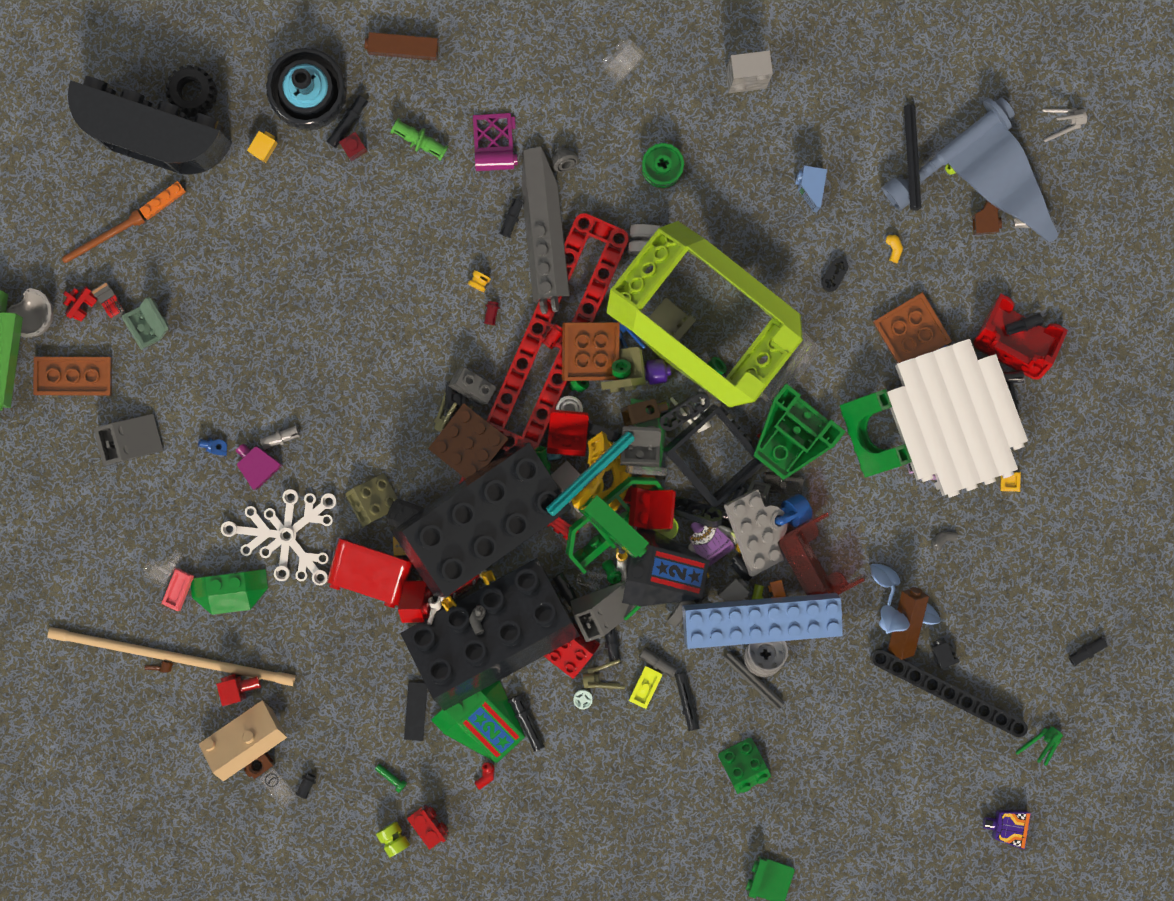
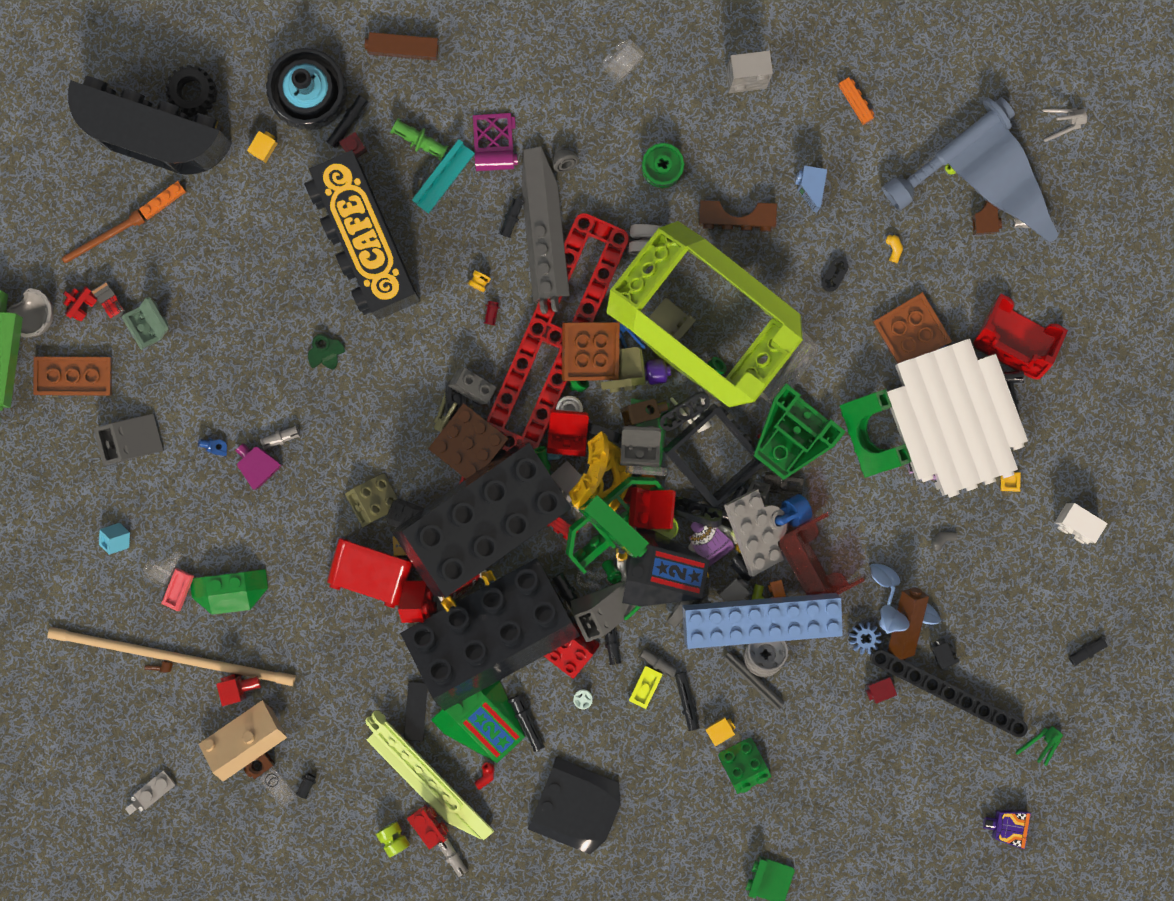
white plant [221,489,337,585] -> none
green piece [375,763,407,793] -> none
white hand [427,597,442,625] -> none
dark grey arm [469,605,486,636] -> none
red pin [542,324,562,349] -> none
teal axle [546,432,635,516] -> none
olive plant [583,659,625,689] -> none
green tile [612,359,631,380] -> none
black axle [904,104,922,211] -> none
black axle [1005,313,1044,335] -> none
none -> medium azure panel [99,523,130,555]
none -> light grey hinge [125,770,176,815]
none -> black brick [304,150,420,320]
none -> dark green plate [308,334,345,370]
none -> yellowish green hinge [365,710,494,840]
none -> teal fence [412,139,475,214]
none -> light grey pin [437,838,468,877]
none -> black wedge [528,757,621,854]
none -> reddish brown arch [698,200,777,232]
none -> yellow brick [705,717,736,746]
none -> orange piece [838,77,874,125]
none -> medium blue gear [849,622,882,655]
none -> dark red brick [865,676,897,704]
none -> white brick [1054,503,1108,544]

